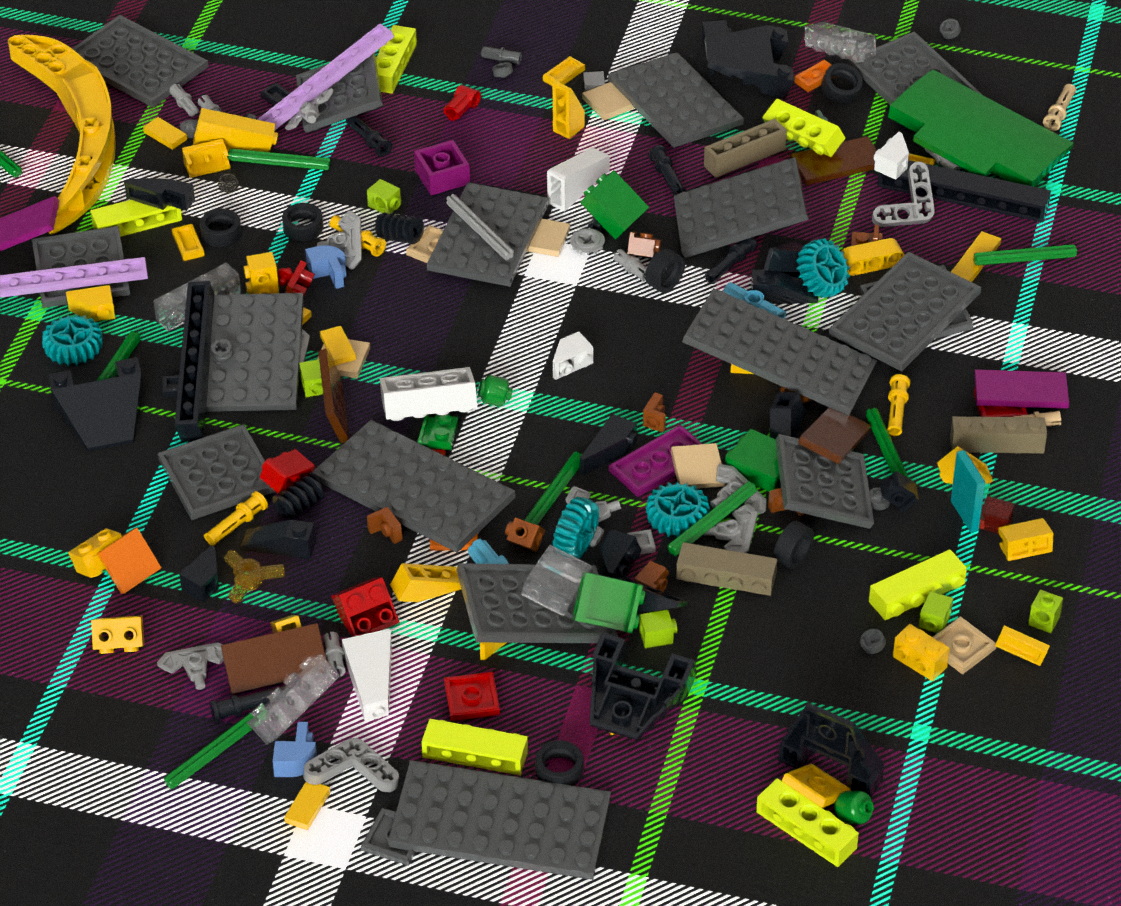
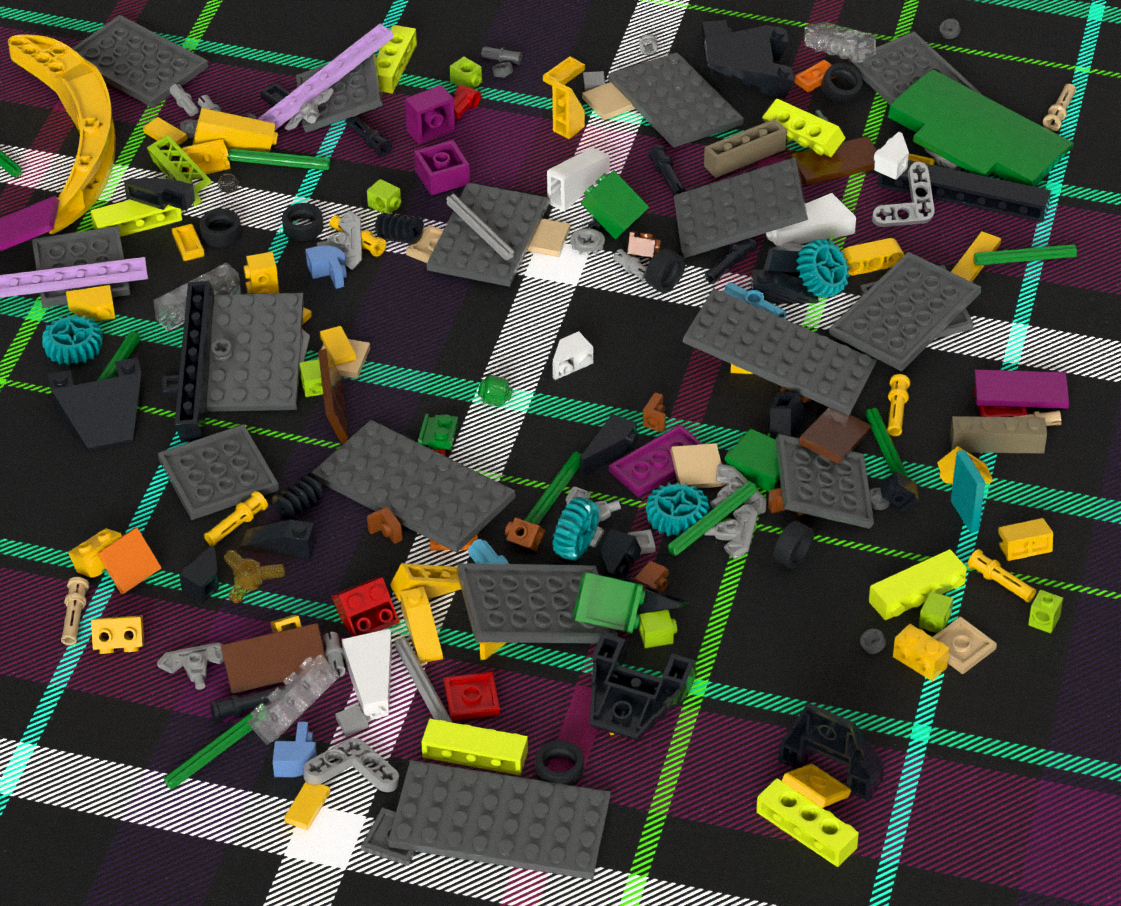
red brick [260,449,315,493] -> none
red hips [277,260,315,296] -> none
white brick [380,367,477,421] -> none
clear panel [521,545,593,616] -> none
dark tan brick [676,542,777,596] -> none
green head [834,791,874,824] -> none
dark orange bracket [851,225,883,246] -> none
clear red brick [979,496,1015,534] -> none
yellow tile [995,625,1050,666] -> none
none -> tan pin [61,577,89,645]
none -> lime fence [147,135,211,207]
none -> light grey tile [335,705,369,736]
none -> light grey axle [395,637,452,723]
none -> yellow slope [400,586,443,664]
none -> magenta brick [405,85,455,144]
none -> lime brick [450,57,482,89]
none -> light grey bush [639,35,658,55]
none -> white slope [766,193,856,246]
none -> yellow pin [967,549,1036,603]

